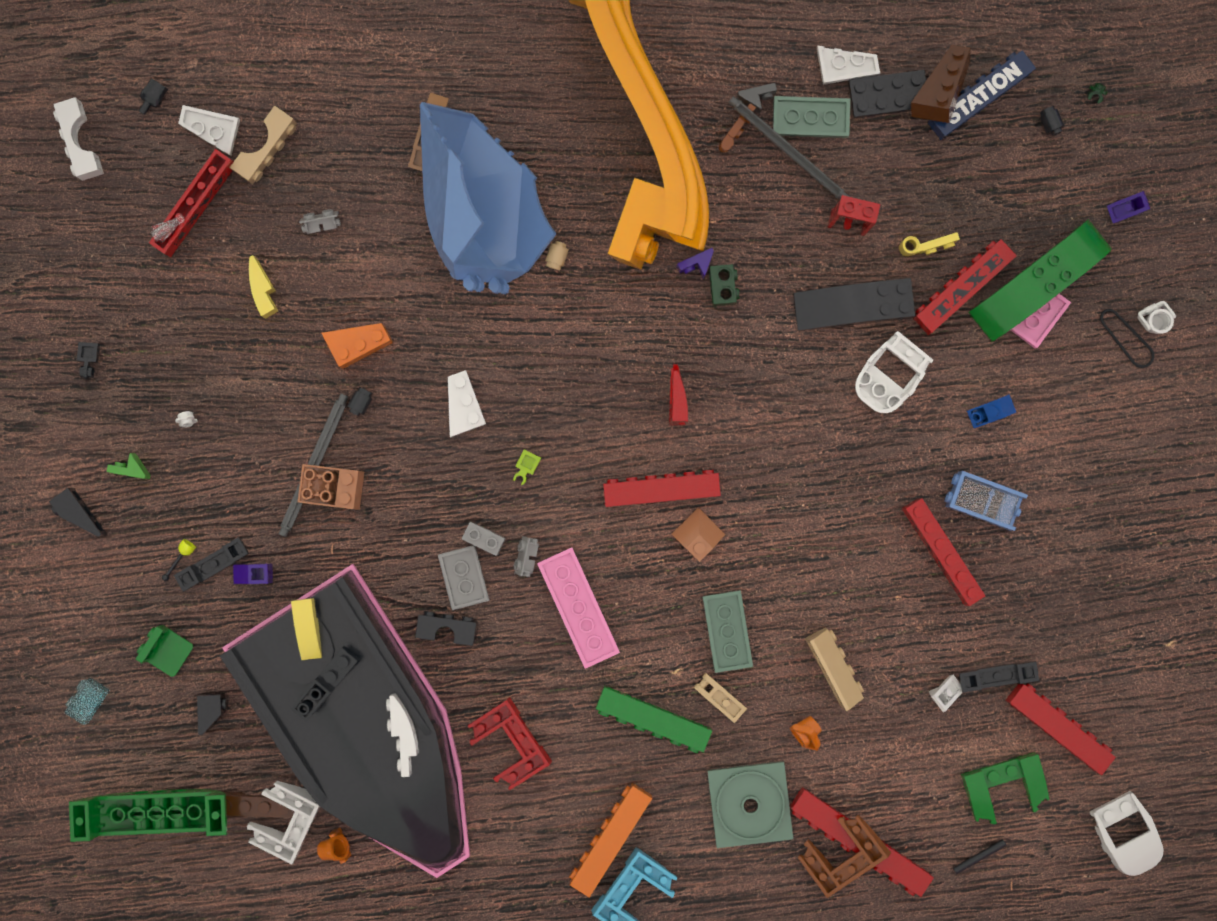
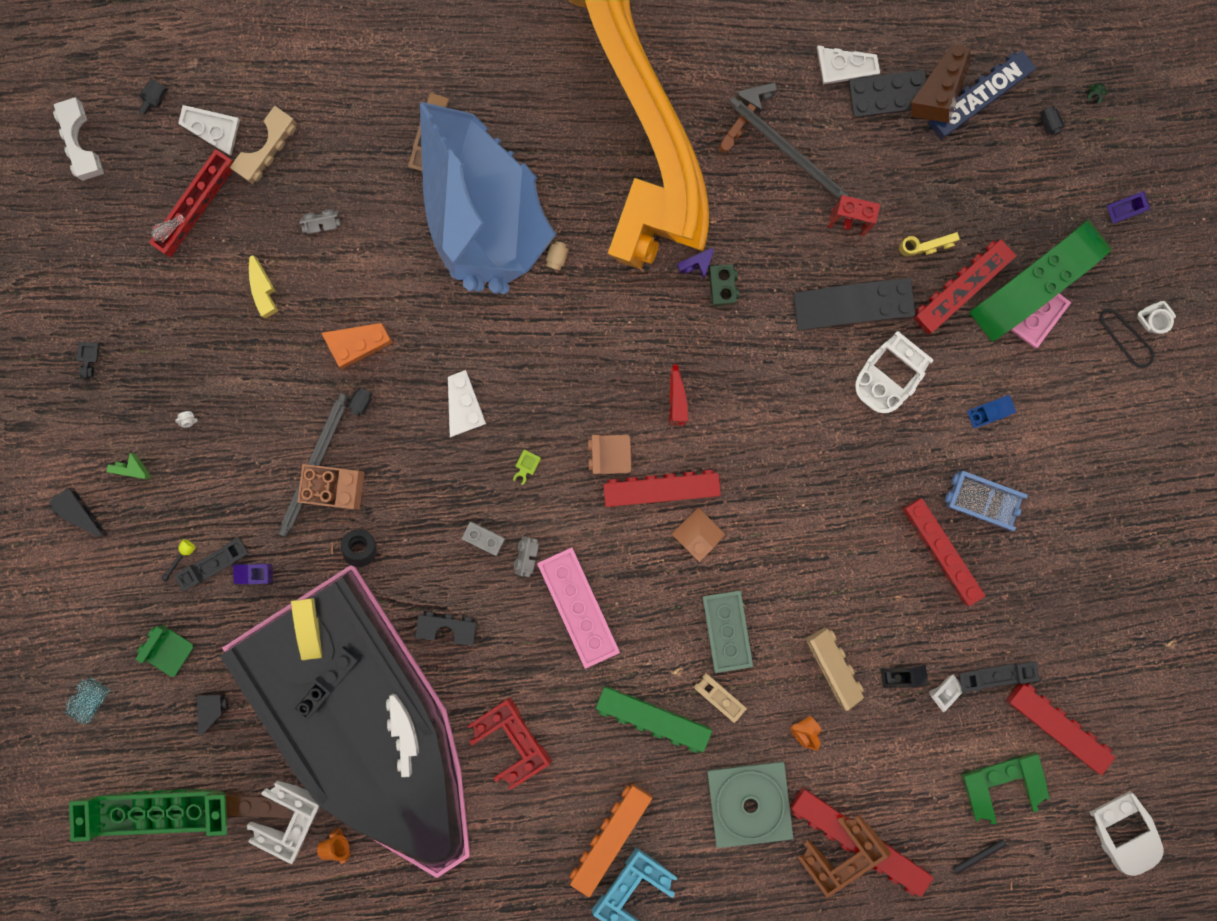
light grey tile [438,545,490,610] -> none
sand green plate [773,96,850,138] -> none
none -> black tyre [341,529,377,567]
none -> nougat bracket [588,435,631,474]
none -> black slope [881,664,928,688]

